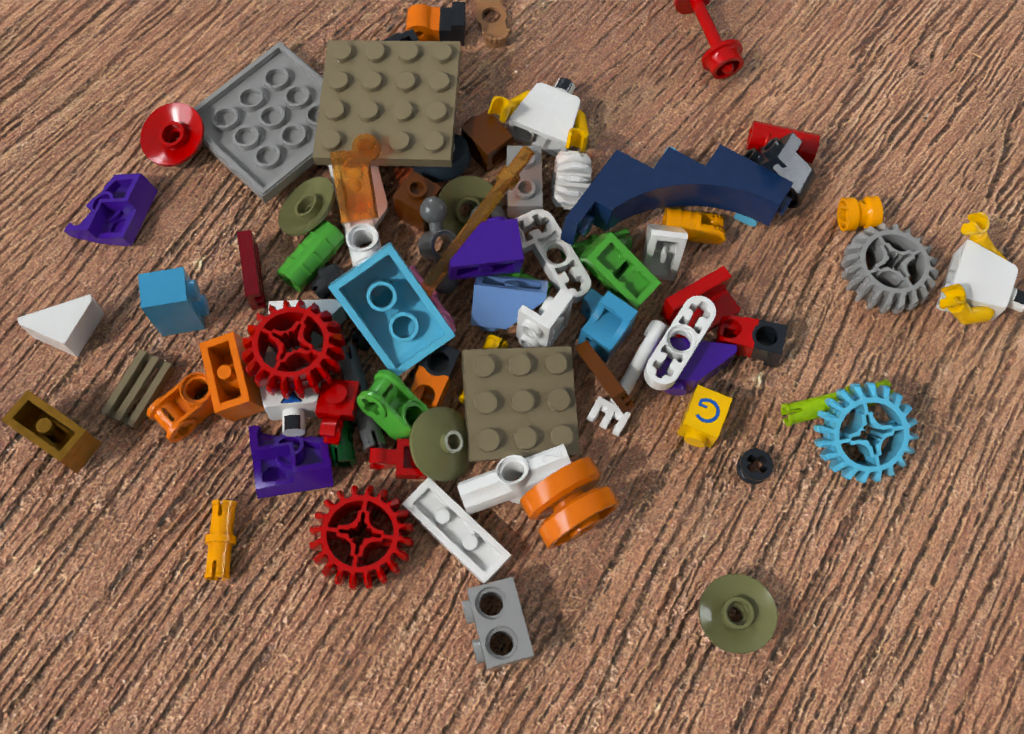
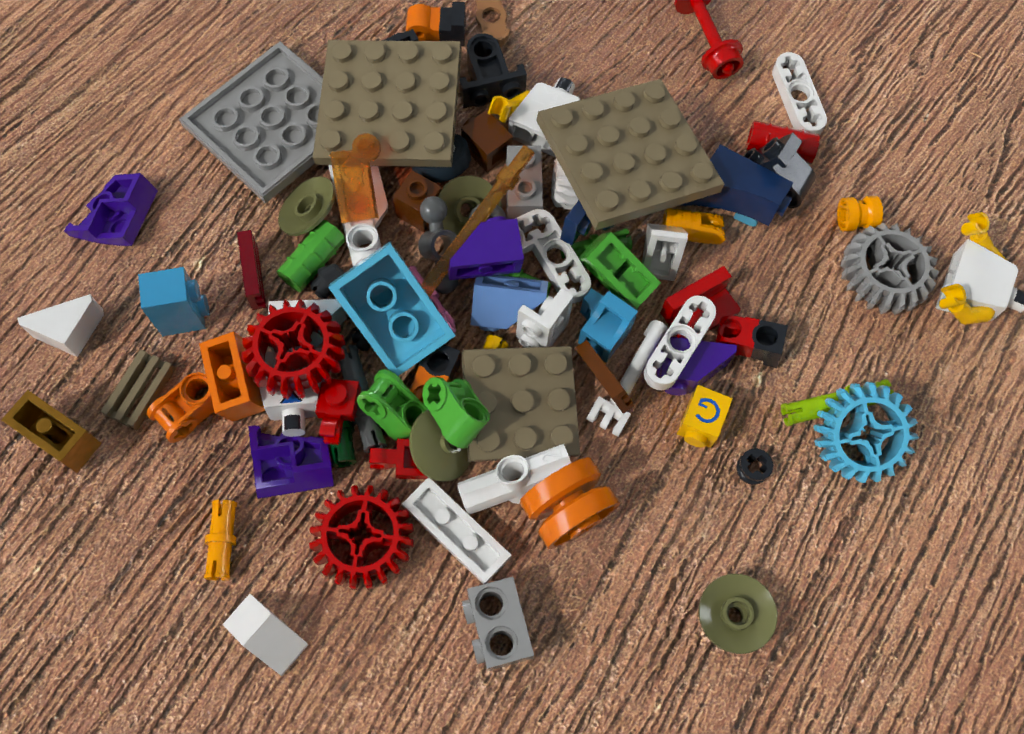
red dish [140,102,204,167] -> none
none -> white slope [222,594,309,676]
none -> bright green piece [422,377,490,449]
none -> black pin [459,33,527,108]
none -> dark tan plate [536,79,724,231]
none -> white beam [772,52,827,135]

